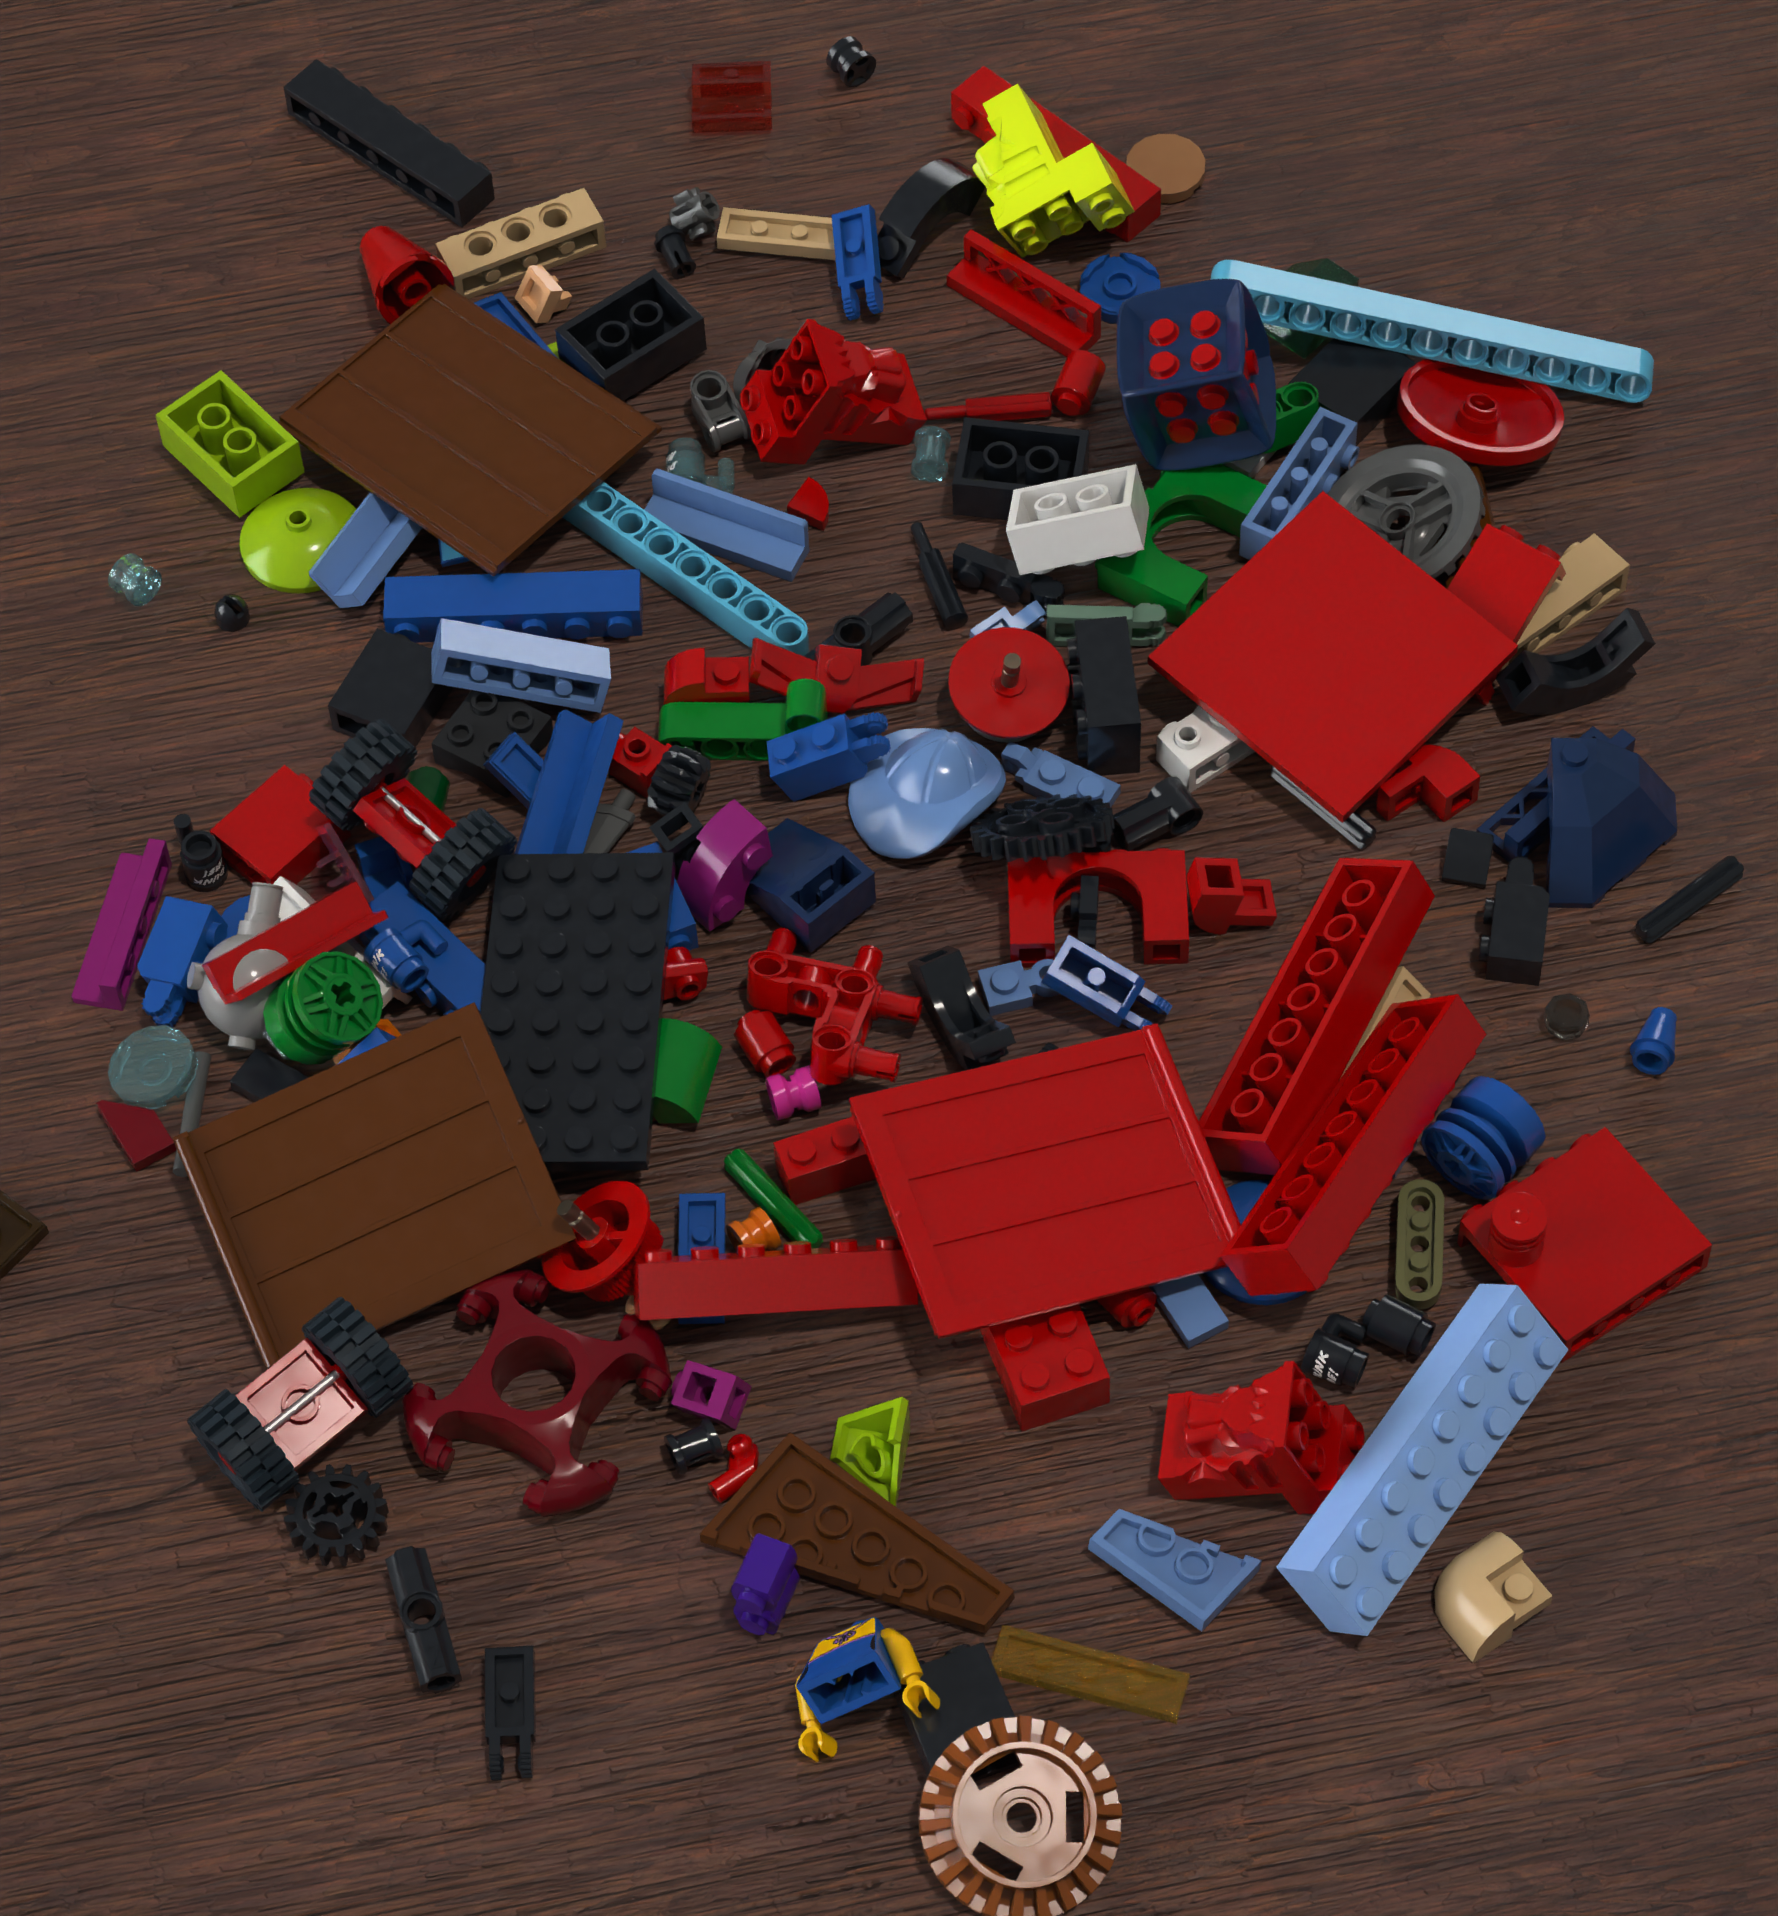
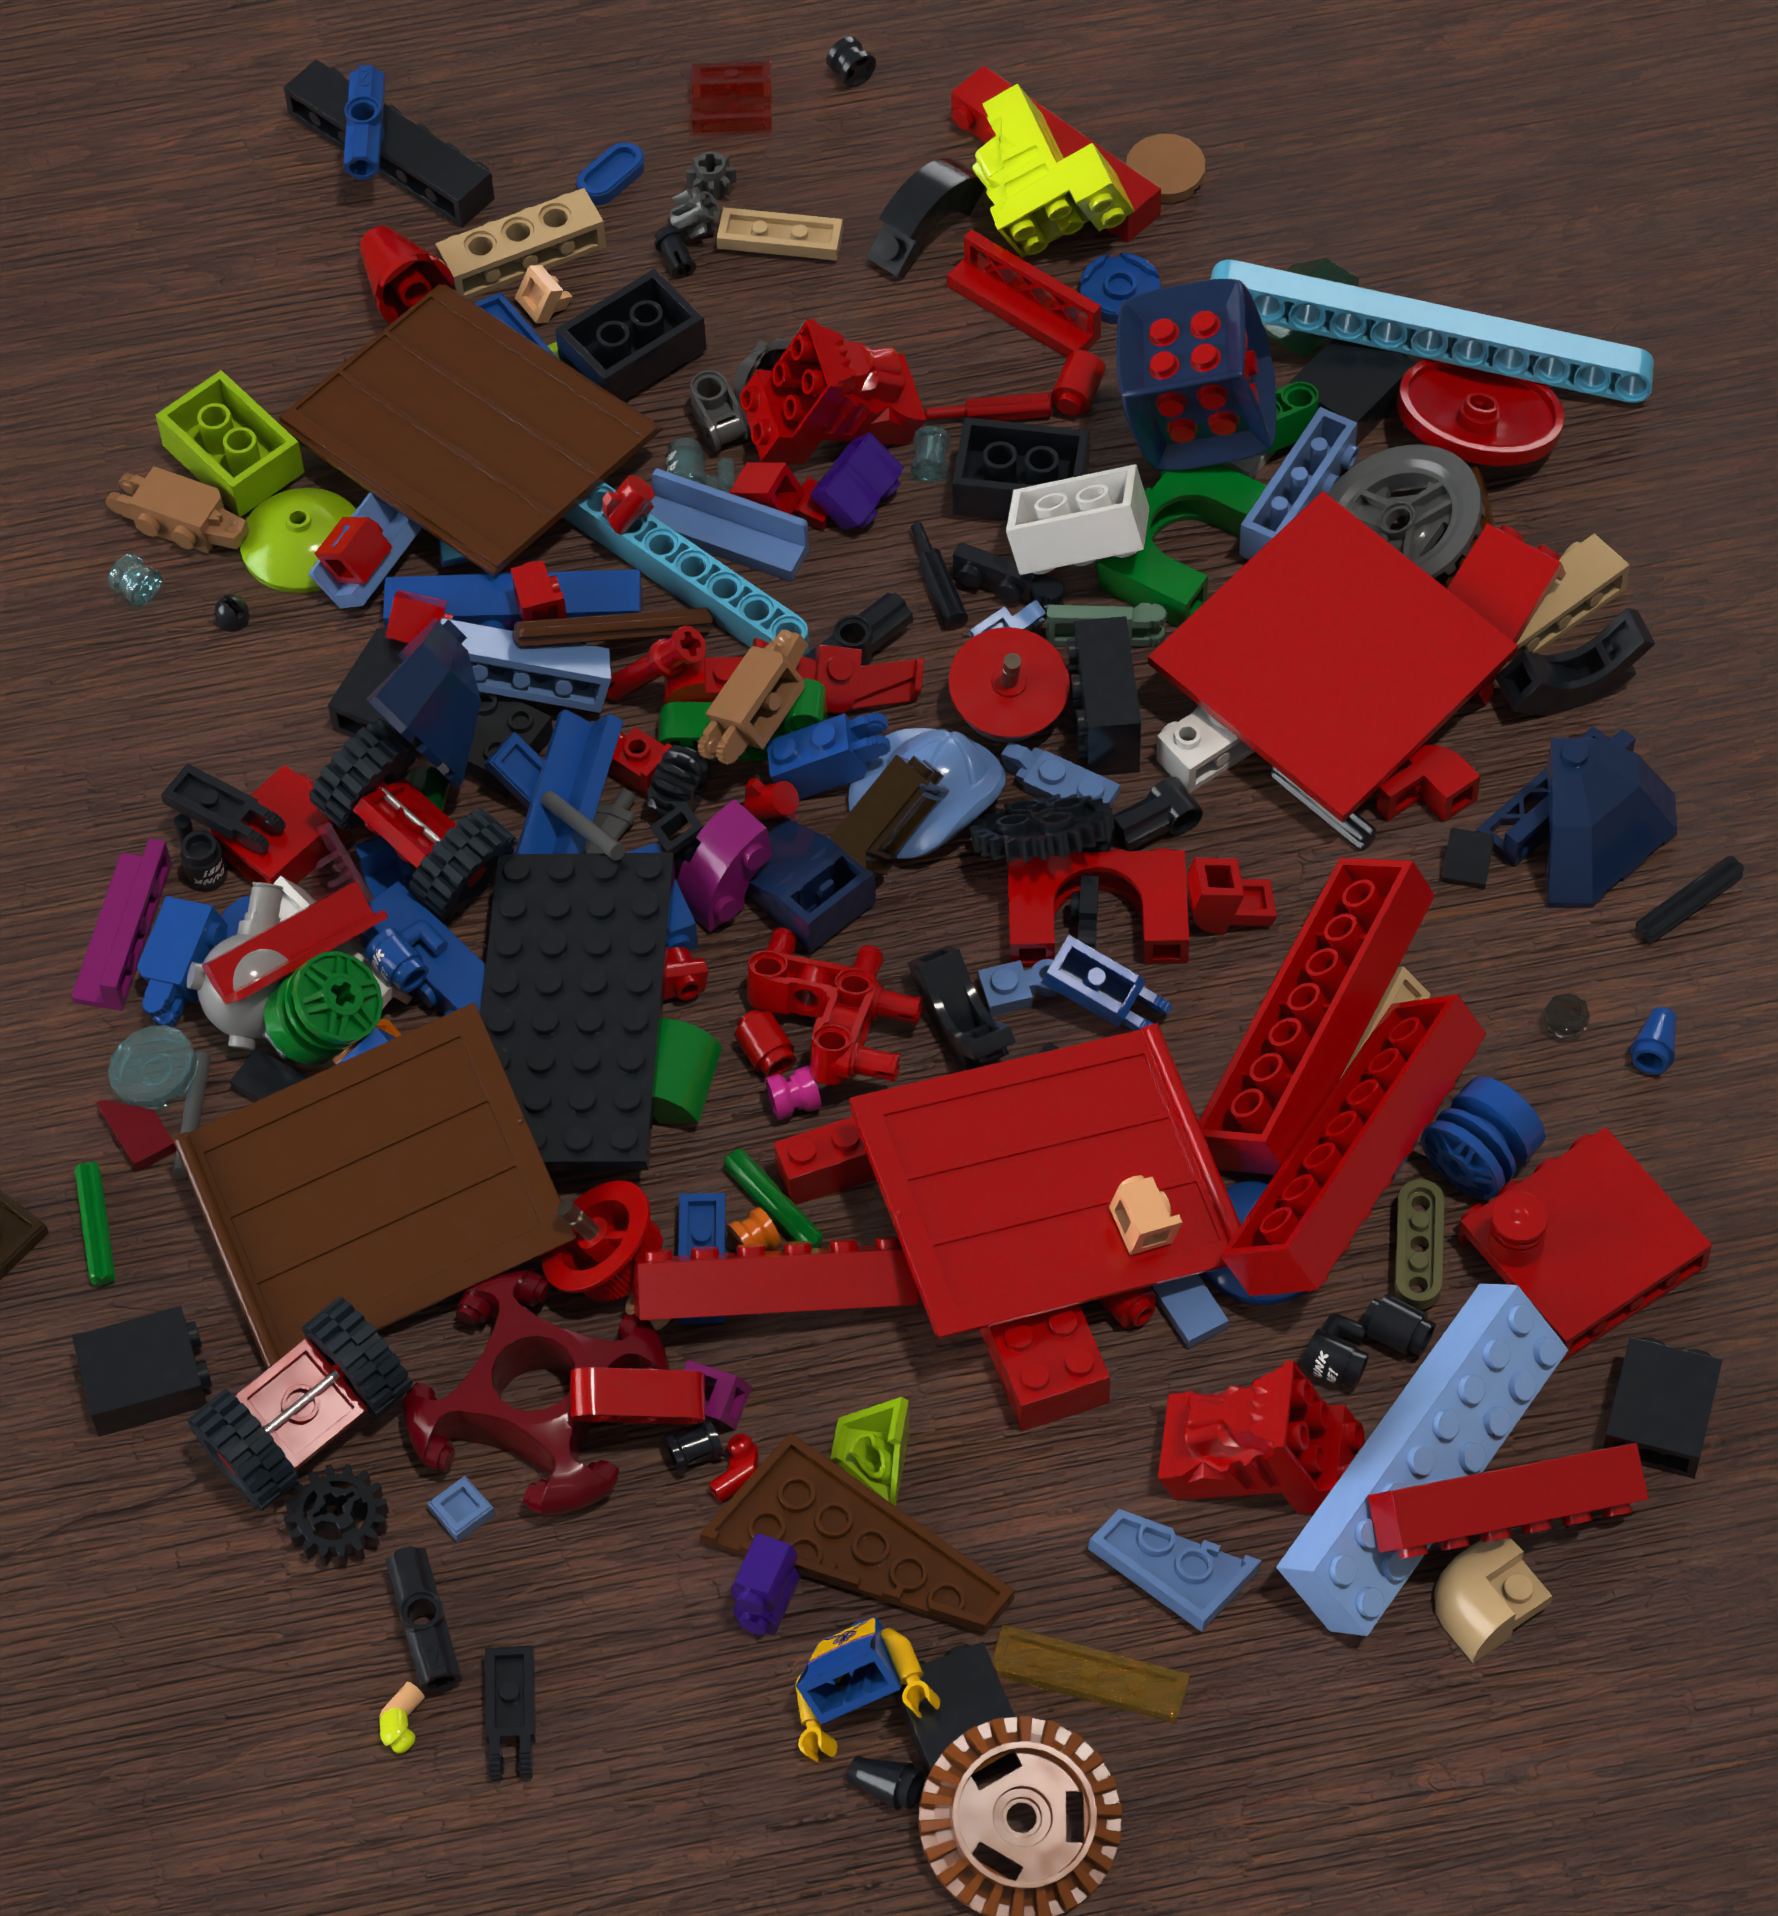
blue hinge [831,204,884,321] -> none
black hinge [1479,856,1550,986] -> none
none -> black brick [72,1306,212,1437]
none -> green axle [75,1161,116,1286]
none -> medium nougat hinge [105,466,249,554]
none -> black hinge [161,764,286,854]
none -> red brick [314,517,392,584]
none -> blue piece [344,65,385,180]
none -> dark blue brick [366,618,481,788]
none -> neon yellow arm [379,1682,425,1754]
none -> red brick [385,589,453,643]
none -> medium blue tile [427,1476,495,1543]
none -> red brick [510,560,567,621]
none -> reddish brown axle [513,608,713,647]
none -> dark grey bar [541,791,625,860]
none -> red beam [570,1367,705,1425]
none -> blue tile [576,142,645,205]
none -> red piece [601,475,655,535]
none -> red pin [606,625,706,702]
none -> dark grey gear [686,151,737,200]
none -> medium nougat hinge [697,630,808,764]
none -> red brick [728,462,805,514]
none -> red piece [743,778,799,823]
none -> dark purple brick [810,432,904,531]
none -> dark brown window [829,755,950,875]
none -> black cone [847,1755,924,1810]
none -> light nougat brick [1109,1175,1183,1255]
none -> red brick [1367,1443,1648,1559]
none -> black brick [1603,1337,1723,1479]

